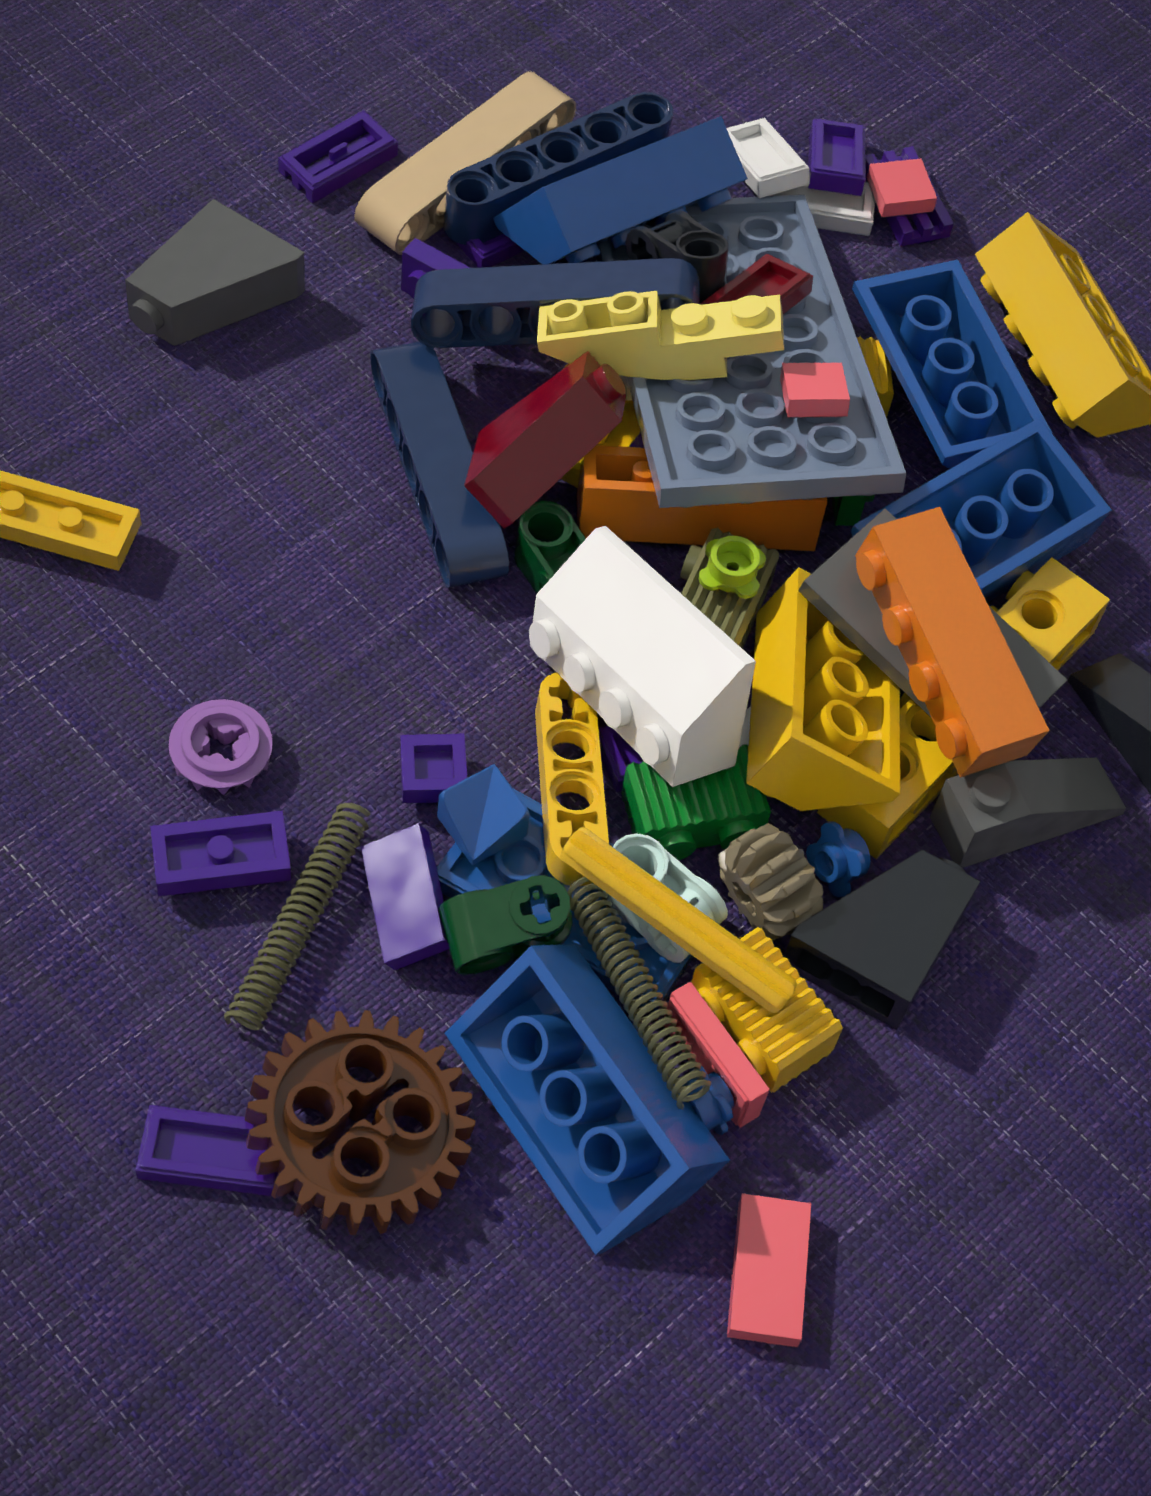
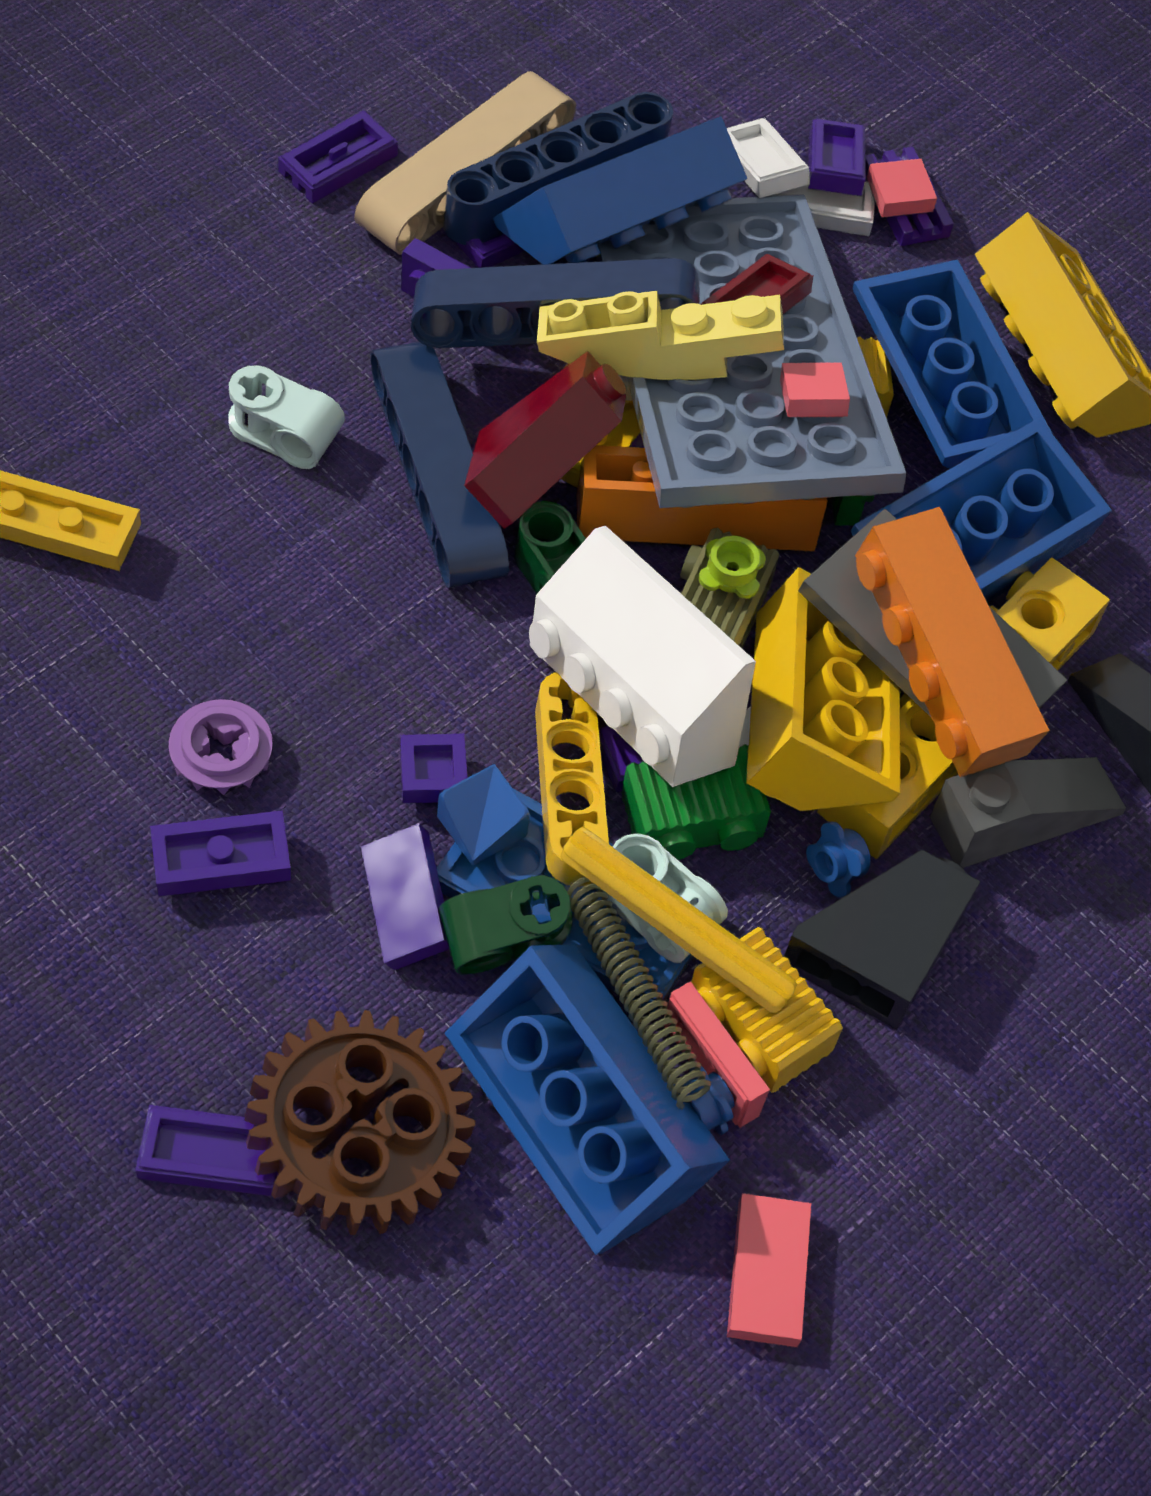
dark grey slope [125,199,305,346] -> none
olive piece [224,803,371,1030] -> none
black piece [626,210,729,303] -> none
dark tan gear [719,823,823,941] -> none
none -> light aqua piece [228,365,345,469]

